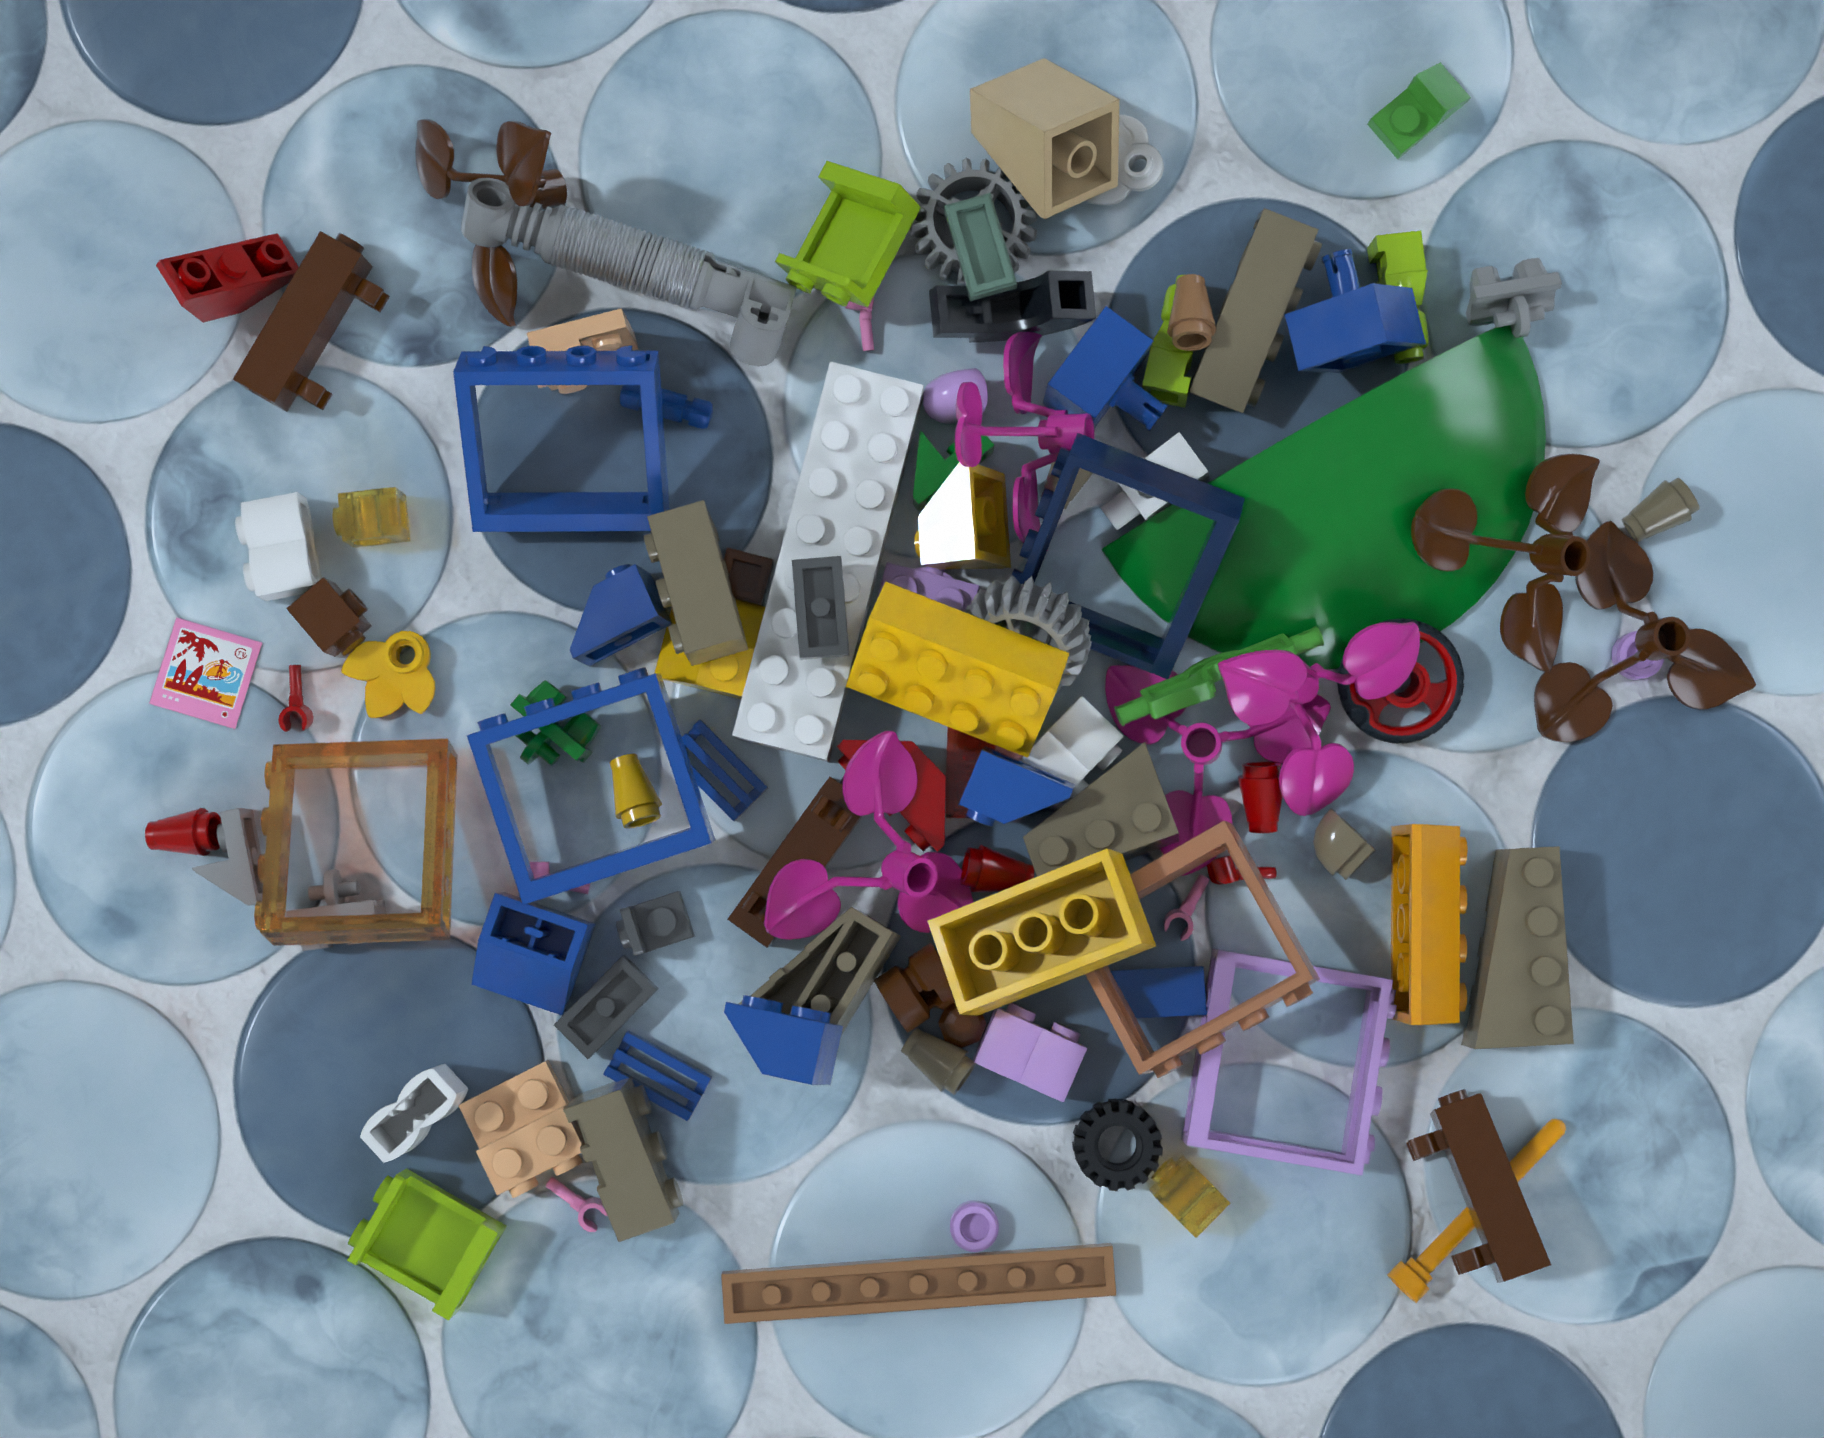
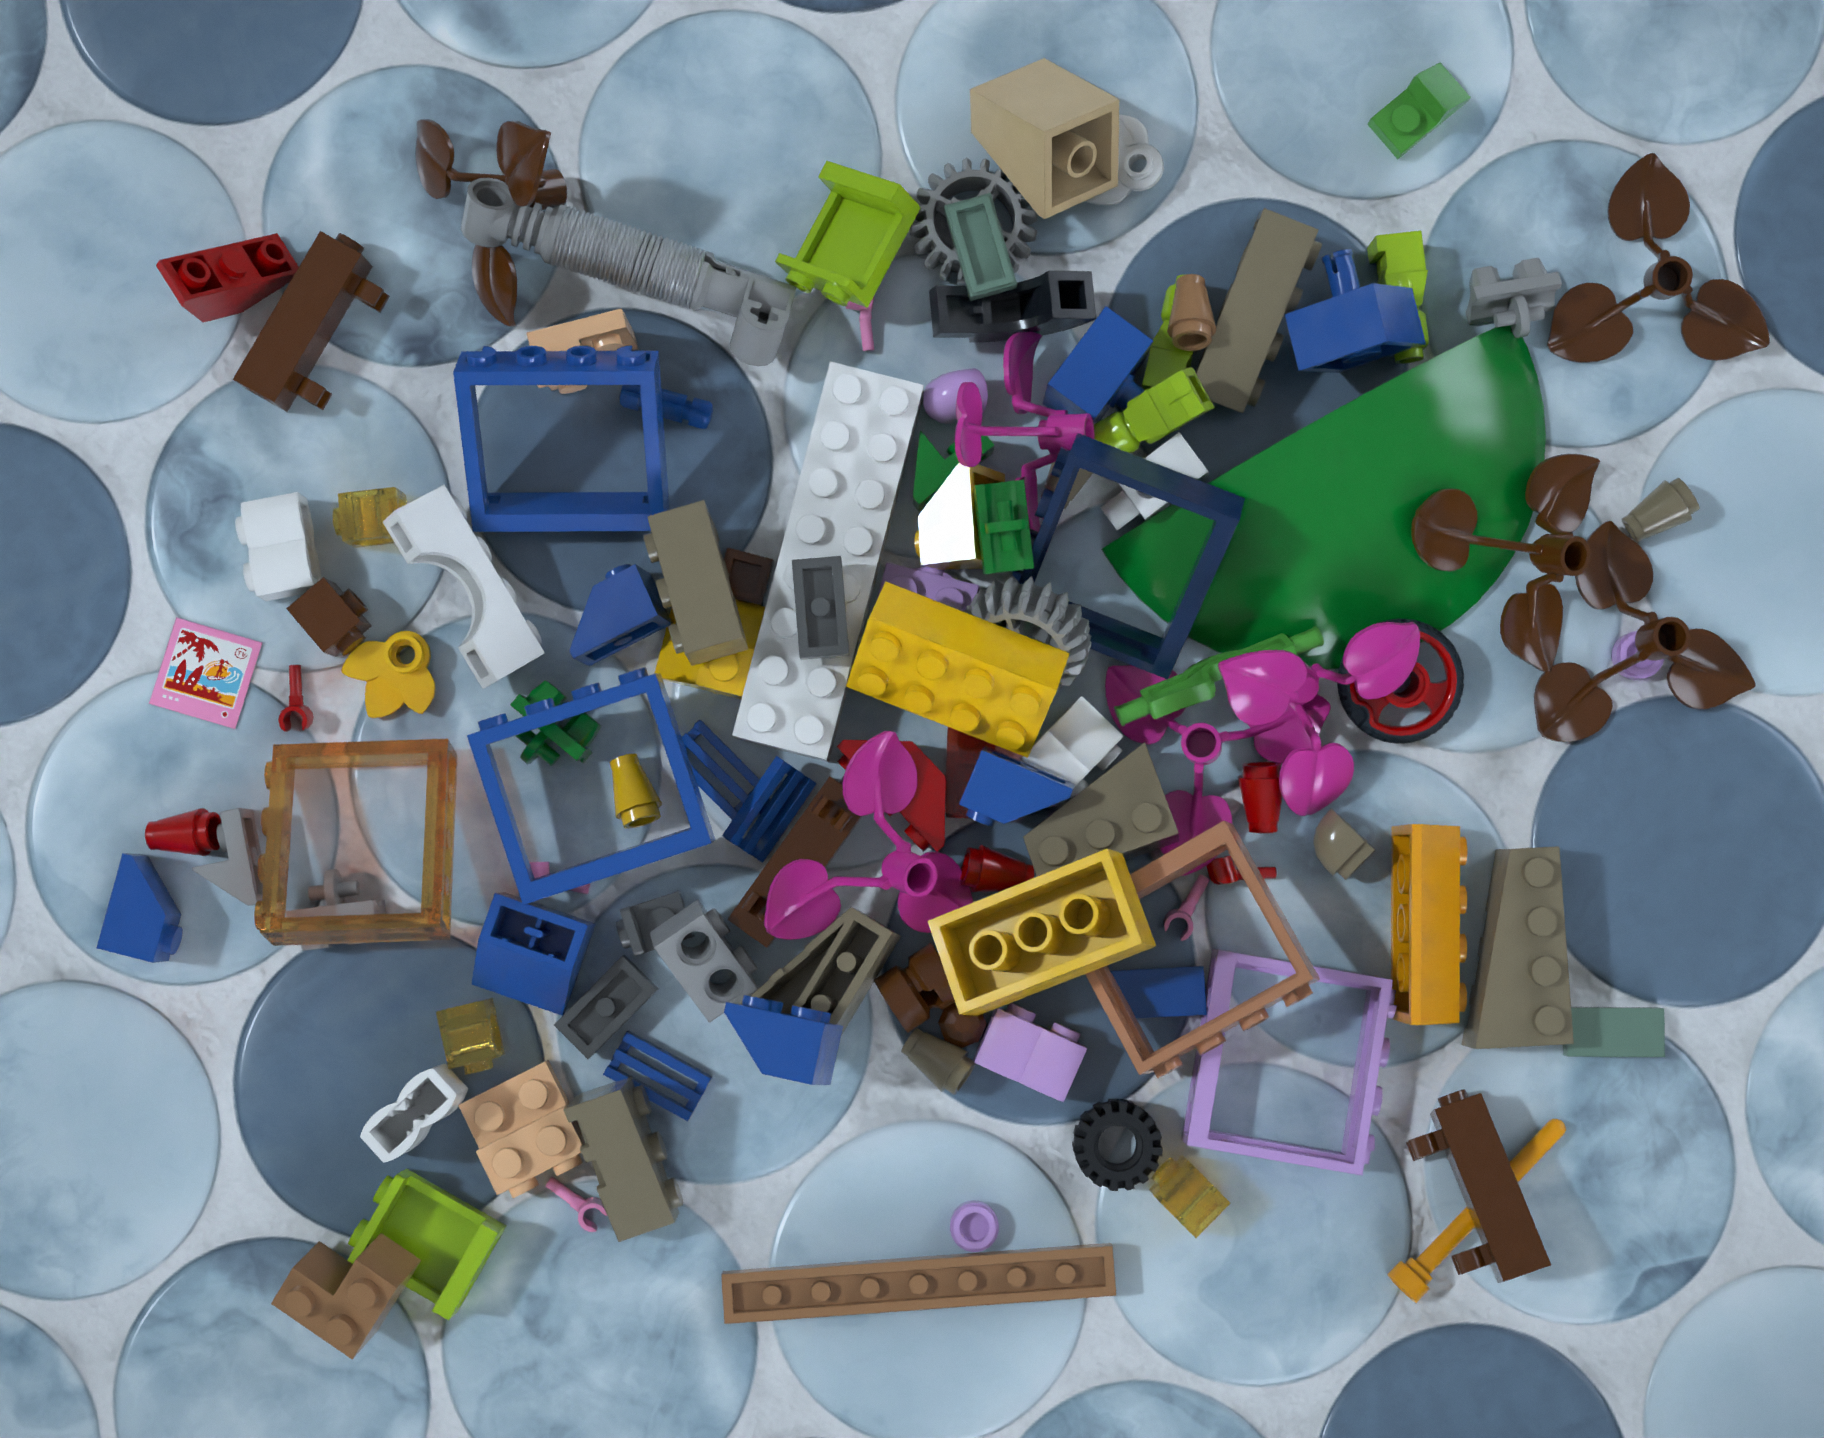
none -> blue slope [96,853,183,963]
none -> medium nougat brick [271,1233,421,1360]
none -> white arch [383,485,545,689]
none -> clear yellow brick [436,998,505,1075]
none -> light grey brick [650,899,758,1023]
none -> blue tile [722,756,817,863]
none -> green hips [973,480,1034,574]
none -> lime piece [1094,367,1215,453]
none -> reddish brown plant [1547,153,1770,362]
none -> sand green tile [1563,1007,1665,1057]

